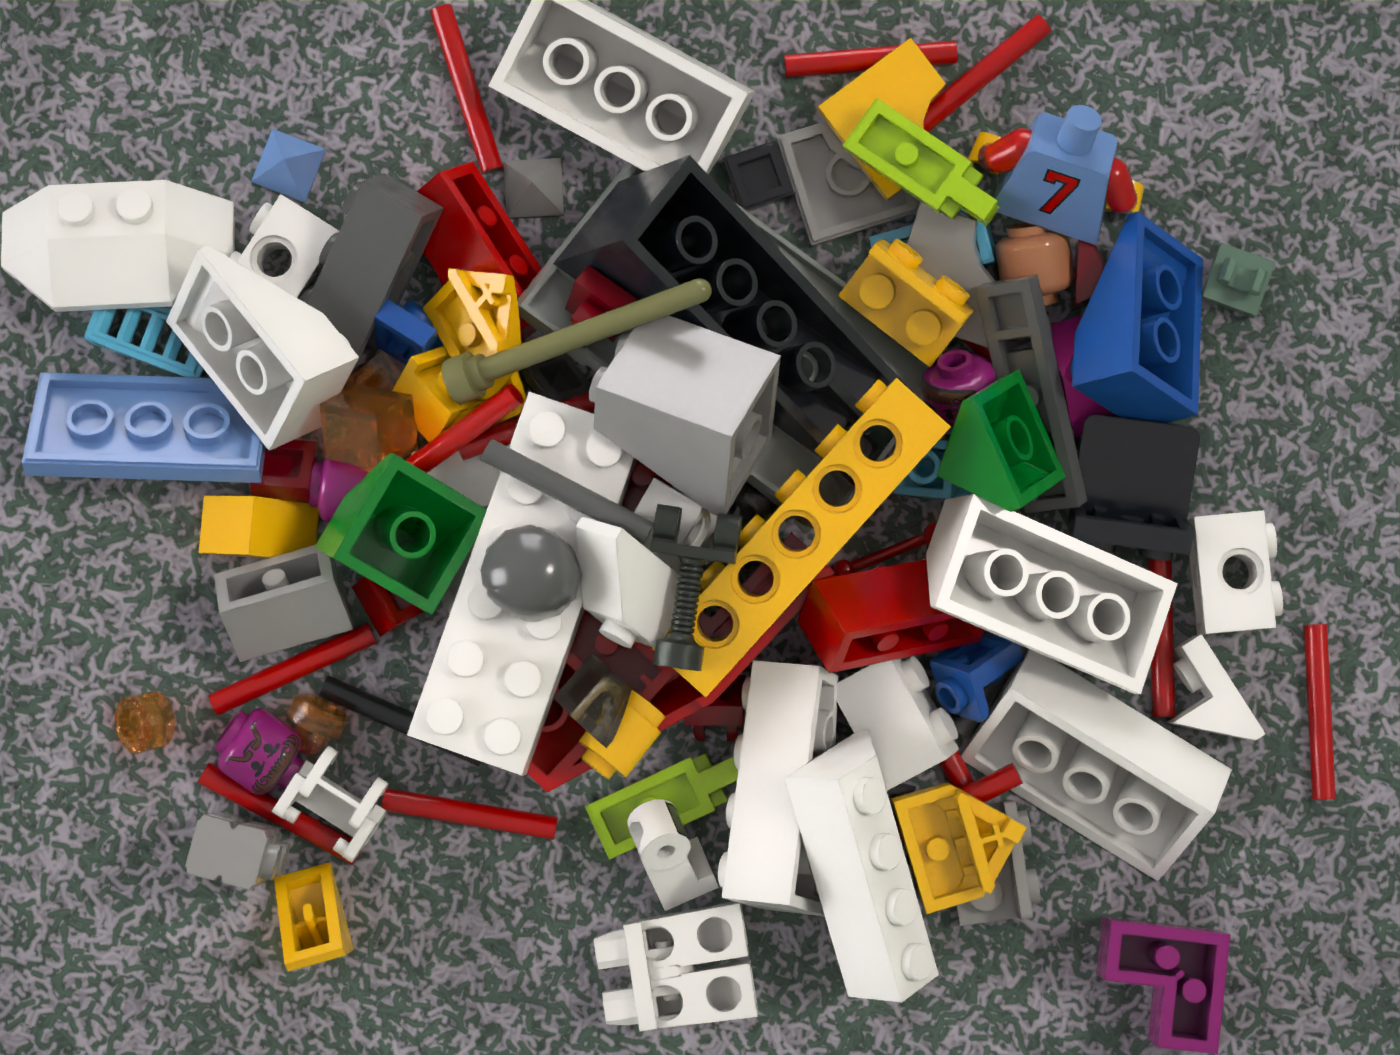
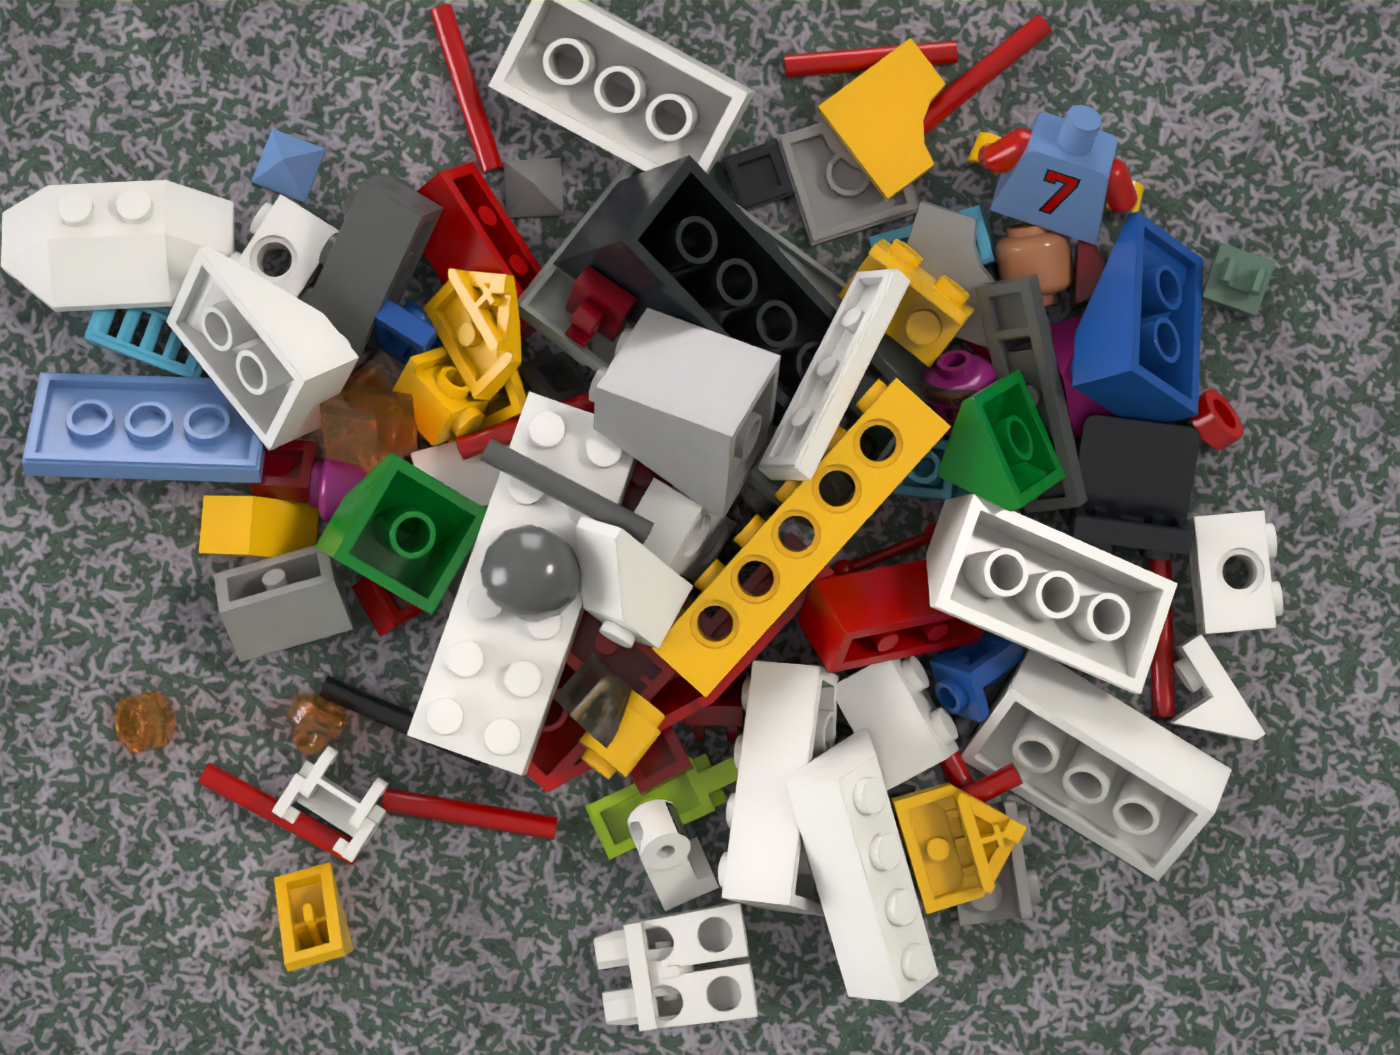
light grey brick [185,812,290,890] -> none
red bar [208,622,378,716] -> none
magenta head [214,708,305,795] -> none
red piece [405,384,524,473] -> none
olive piece [442,278,712,405] -> none
pearl dark grey bar [650,504,742,671] -> none
lime hinge [842,98,1000,227] -> none
magenta brick [1096,916,1231,1054] -> none
red piece [1304,624,1336,800] -> none
none -> dark red tile [629,726,694,796]
none -> white tile [758,269,911,480]
none -> red tile [1189,389,1243,451]

